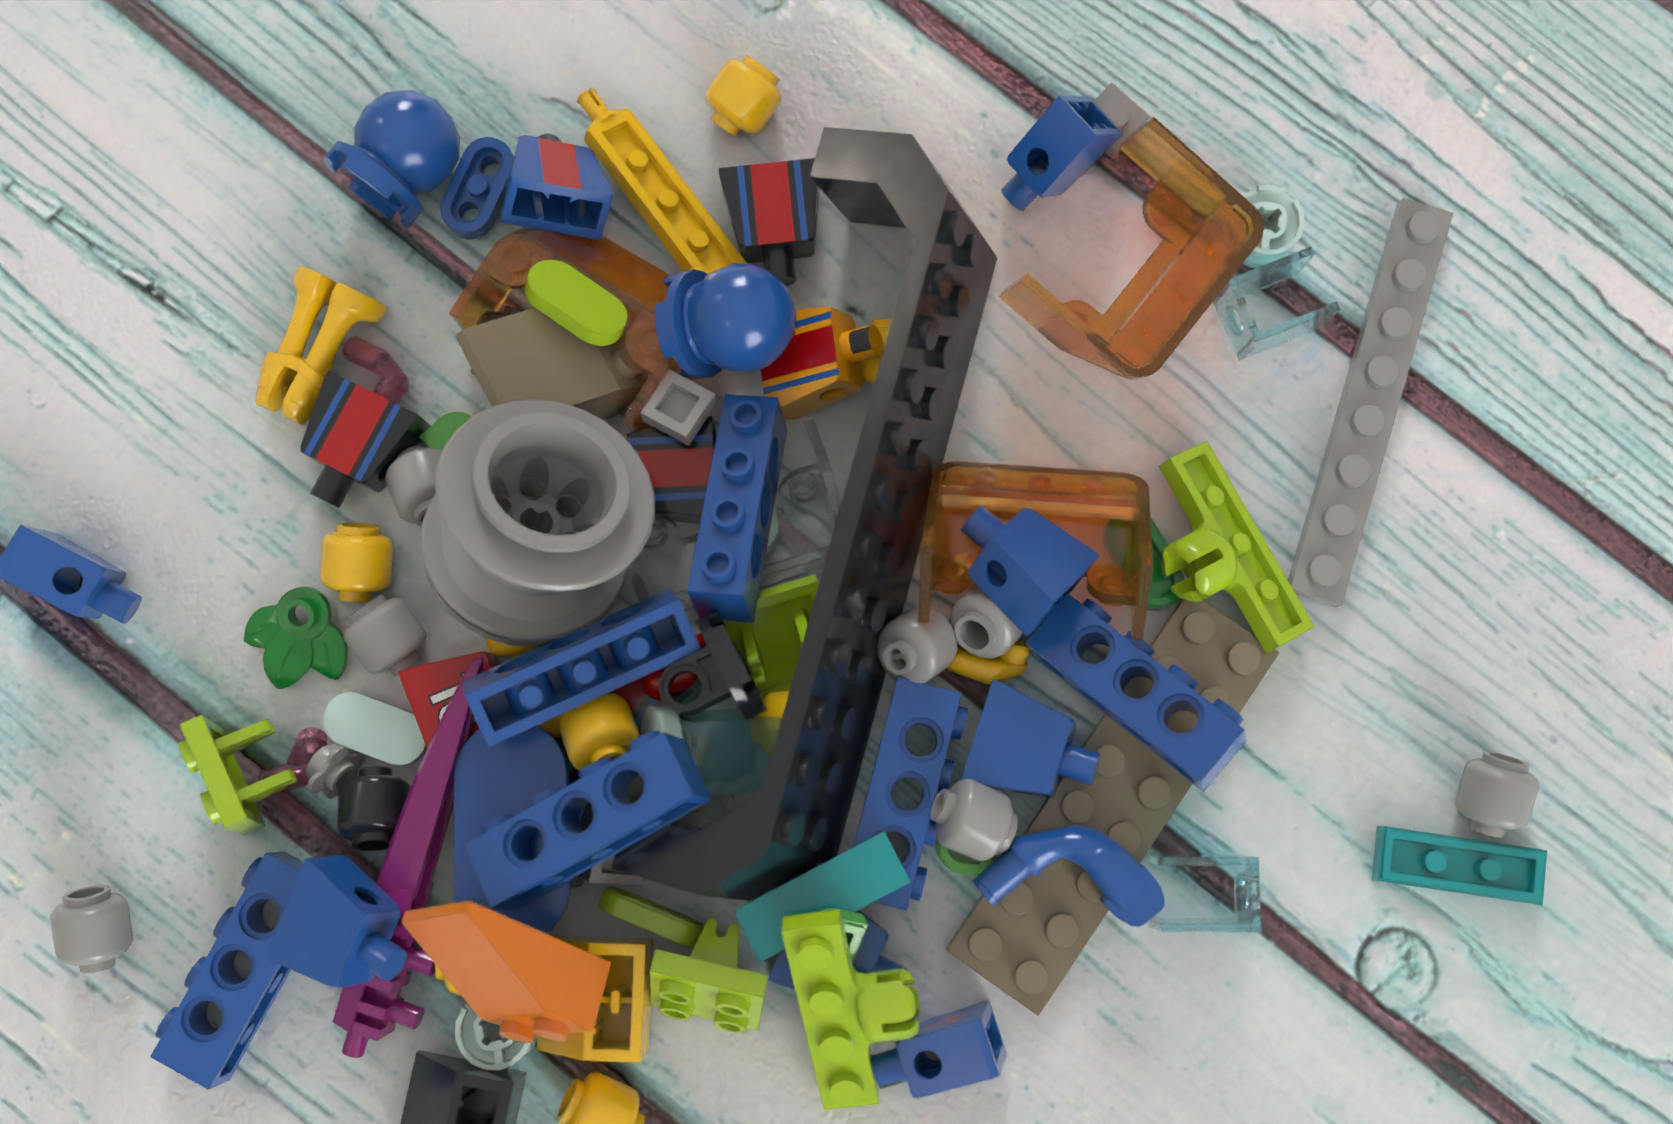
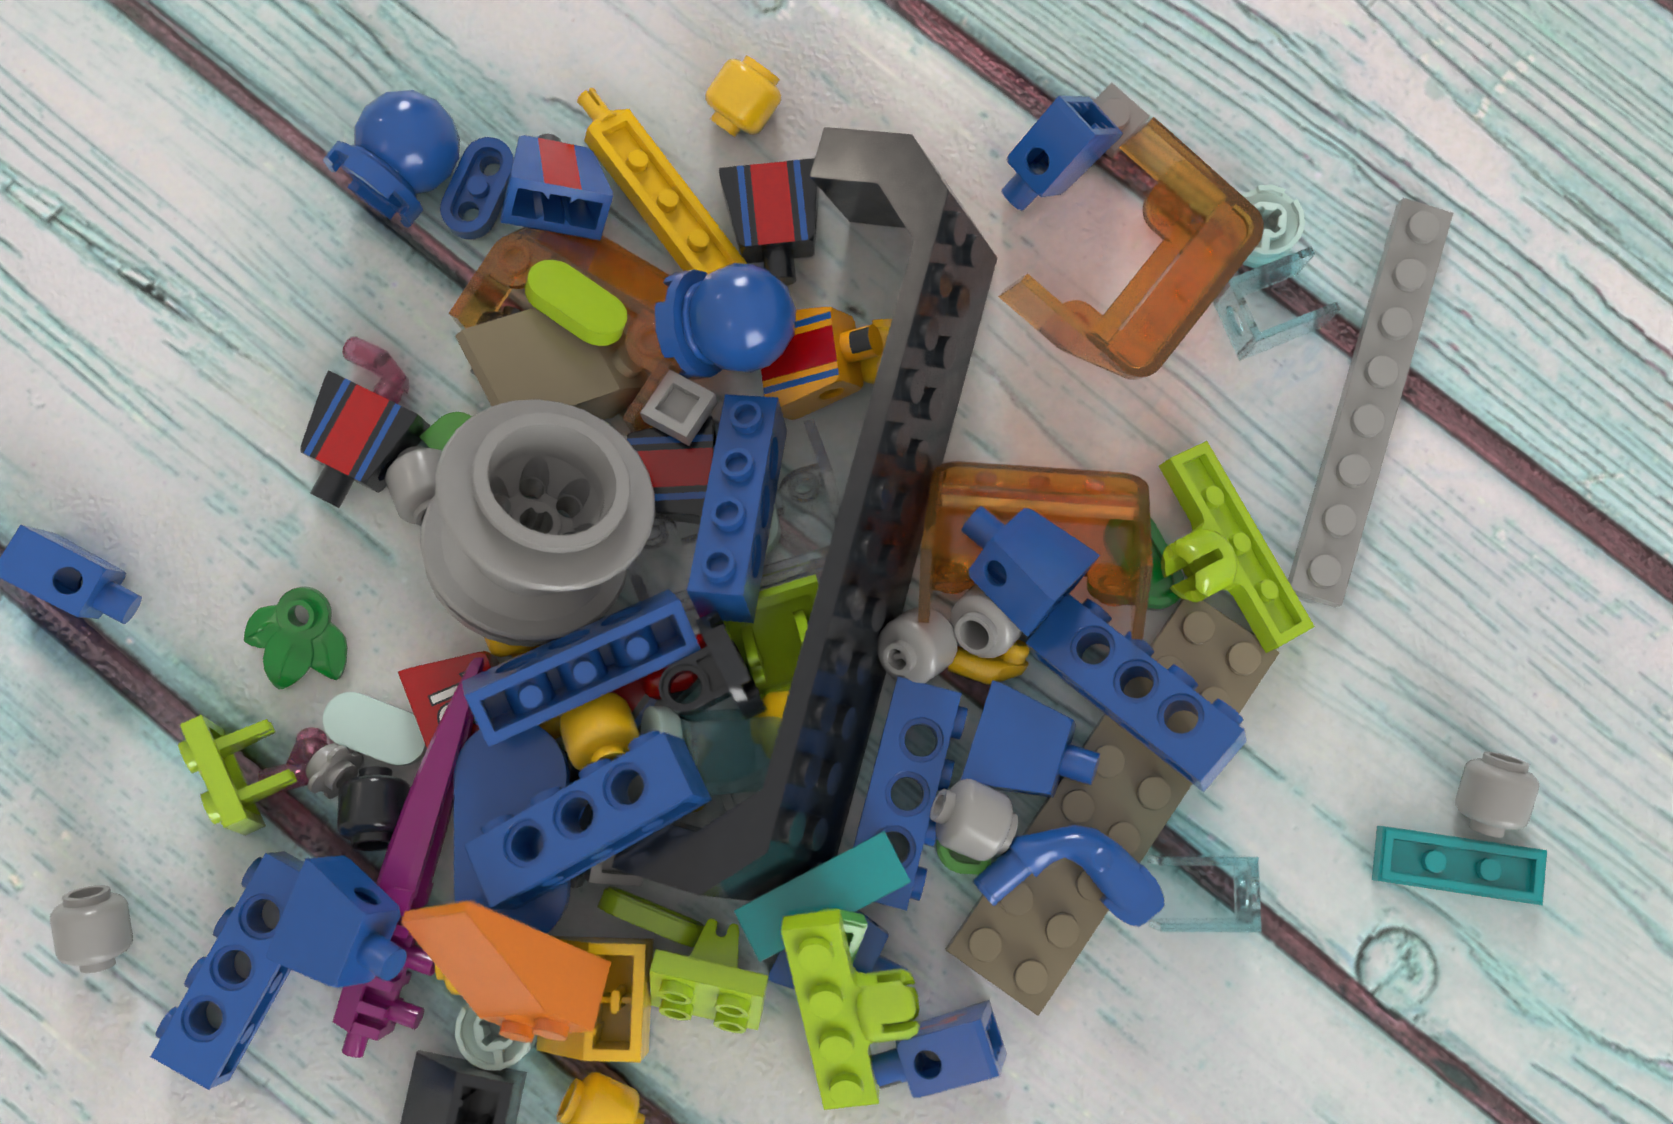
yellow piece [255,265,388,426] -> none
yellow head [320,522,394,602] -> none
light grey head [343,594,426,677] -> none

